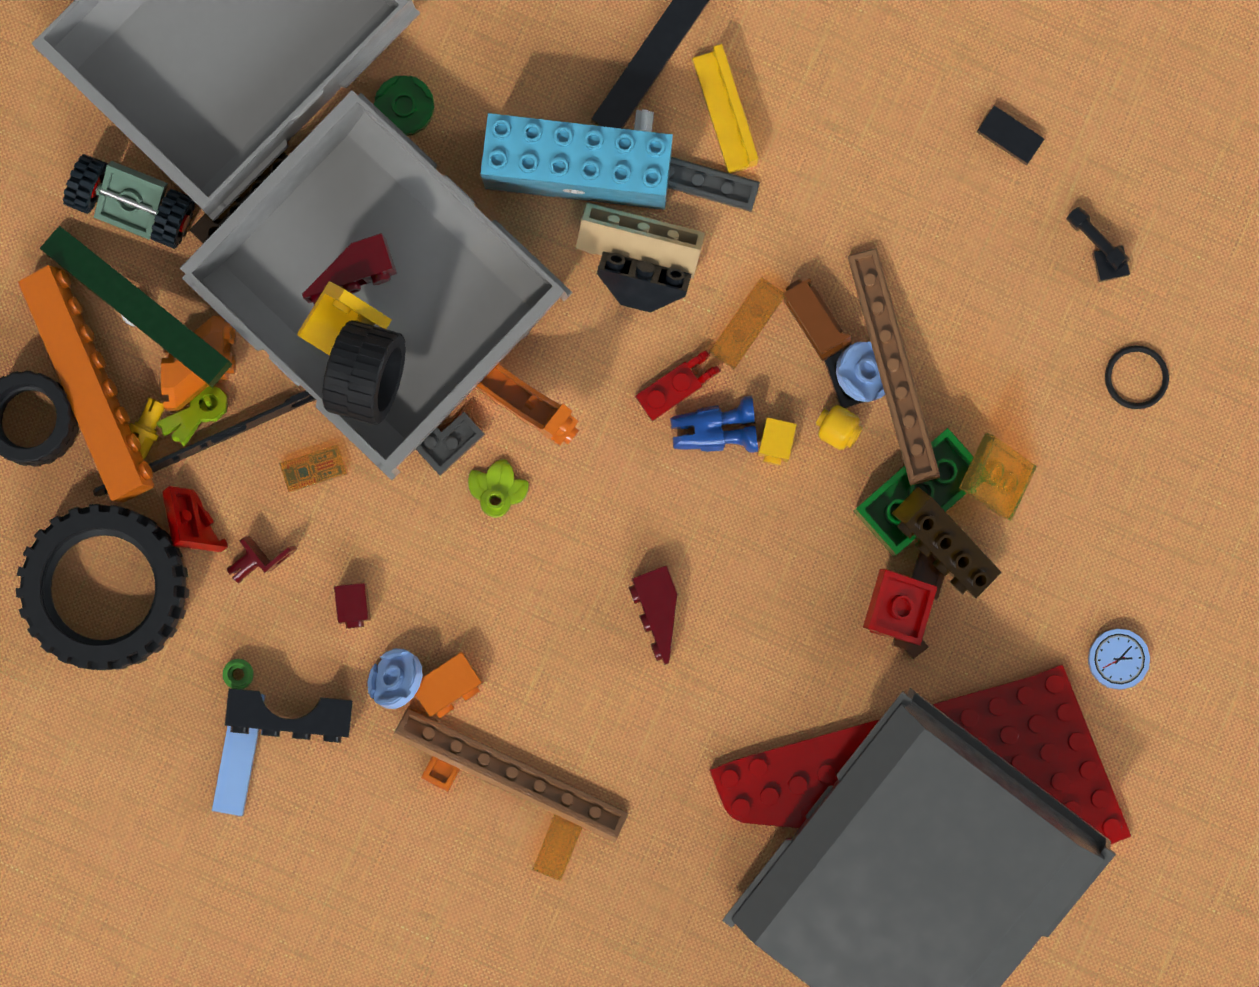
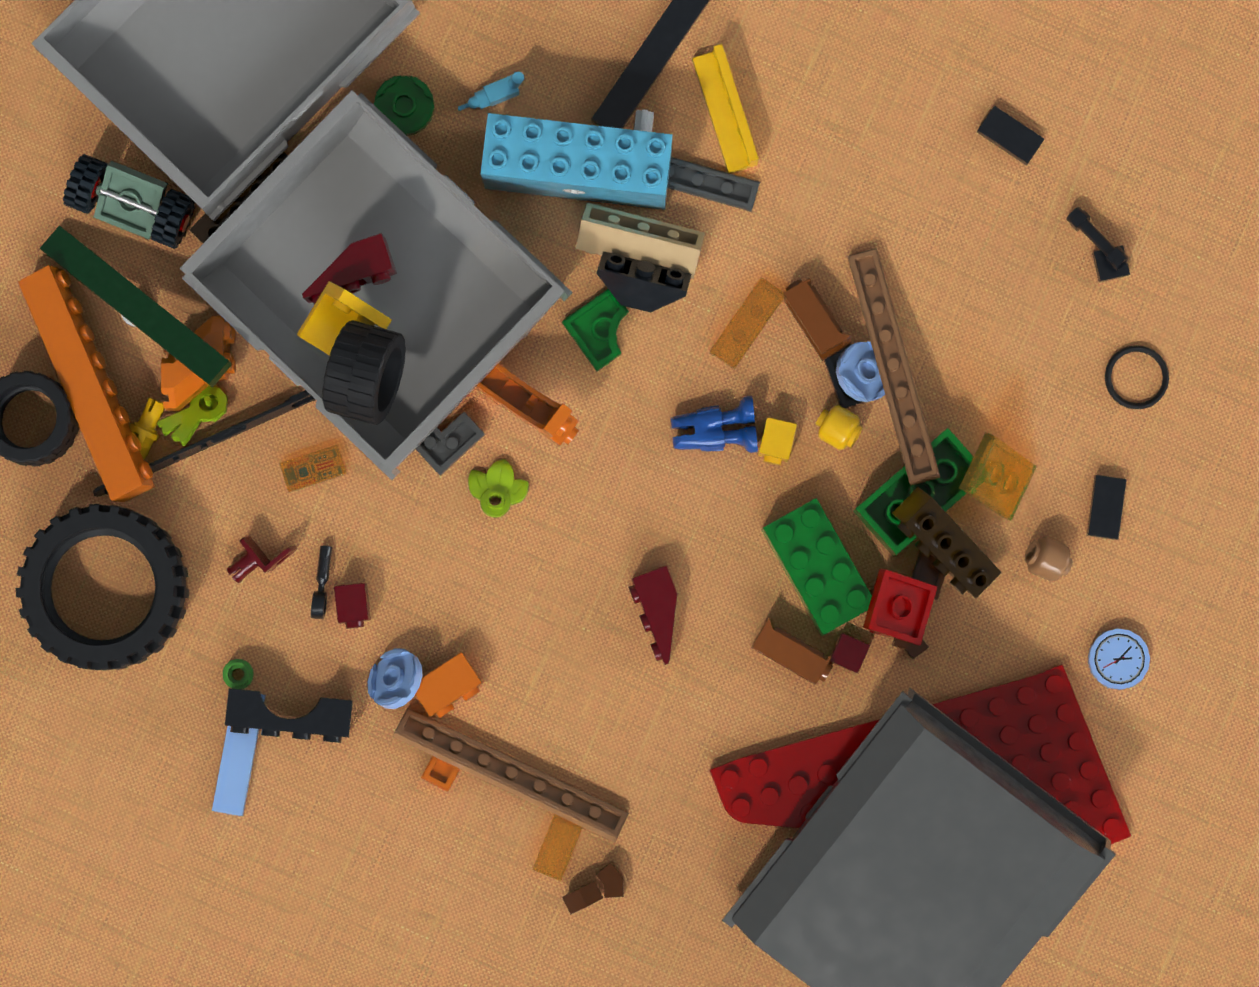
red wing [162,486,228,552] -> none
red hinge [635,350,721,422] -> none
none -> black piece [311,546,332,619]
none -> medium azure piece [458,72,524,111]
none -> green tile [562,289,629,372]
none -> reddish brown piece [562,881,603,915]
none -> reddish brown piece [596,862,624,898]
none -> dark orange window [751,618,833,685]
none -> green brick [761,498,872,636]
none -> dark red tile [830,633,870,673]
none -> medium nougat head [1025,537,1073,582]
none -> black tile [1087,475,1126,540]

